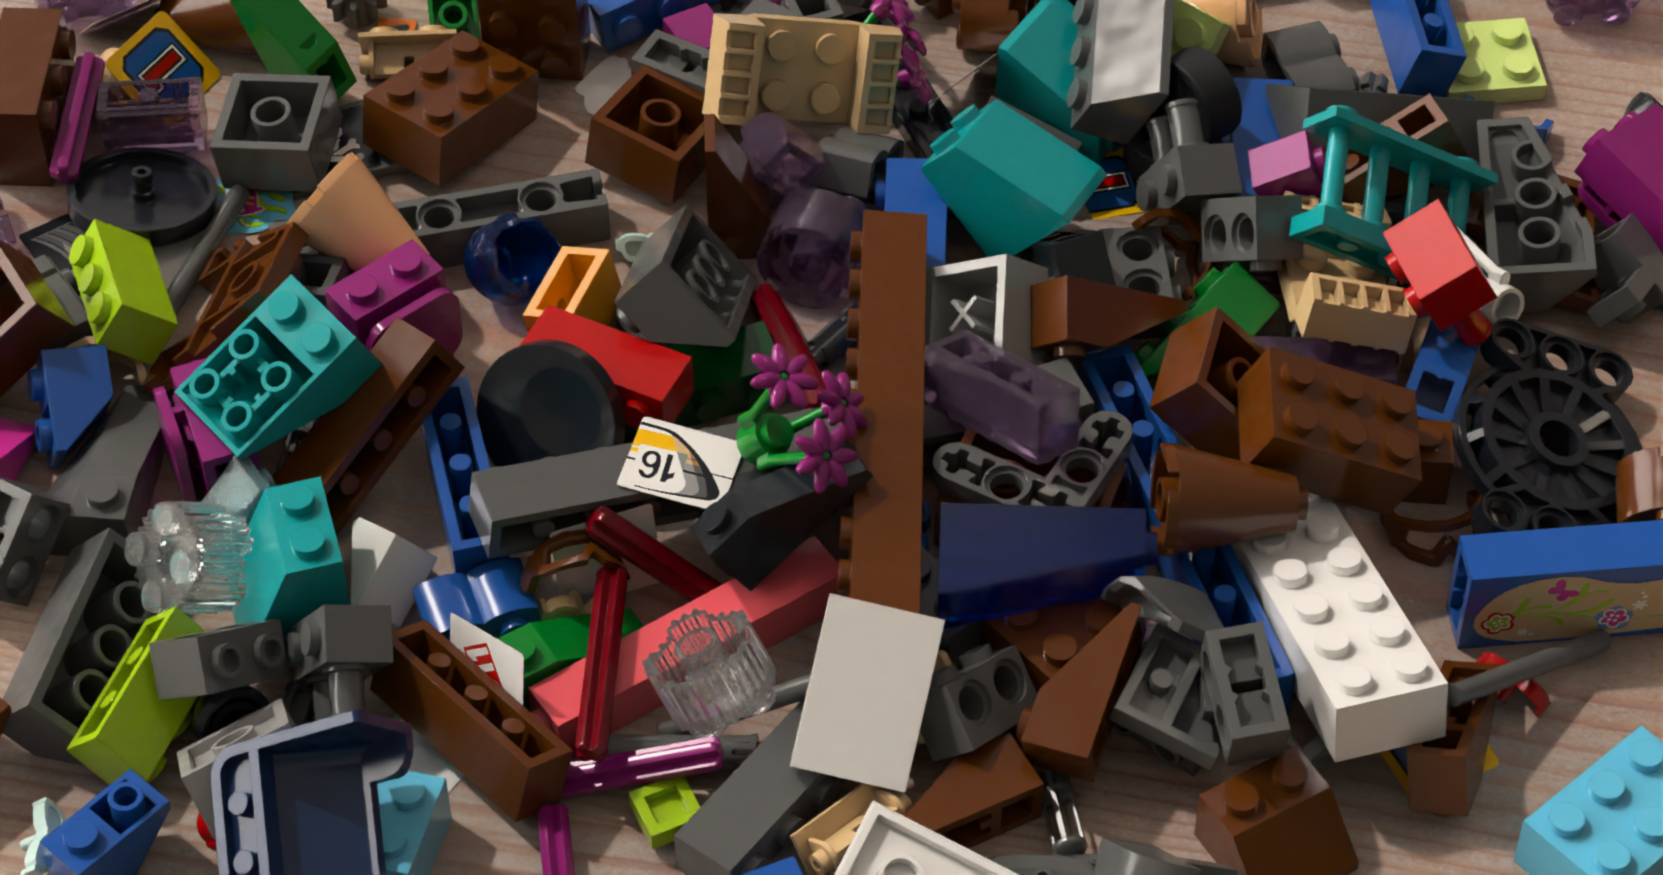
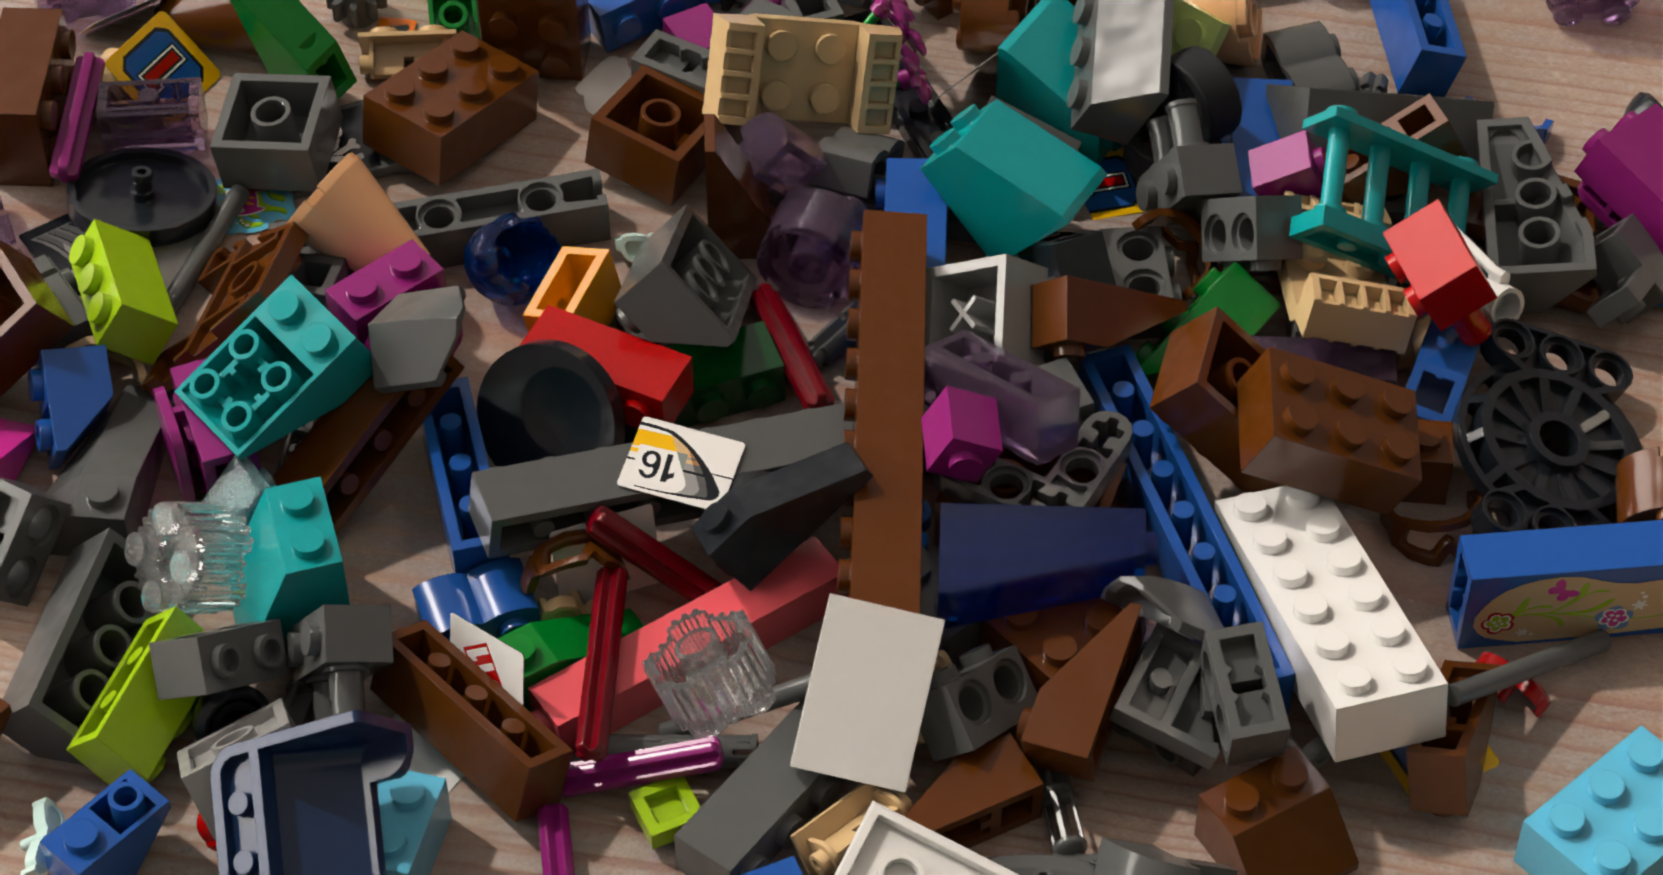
white slope [351,517,438,632] -> none
magenta plant [736,343,868,493] -> none
reddish brown cone [1150,443,1309,557] -> none
yellowish green plate [1445,17,1547,103] -> none
none -> dark grey slope [368,285,466,394]
none -> magenta brick [921,385,1003,483]

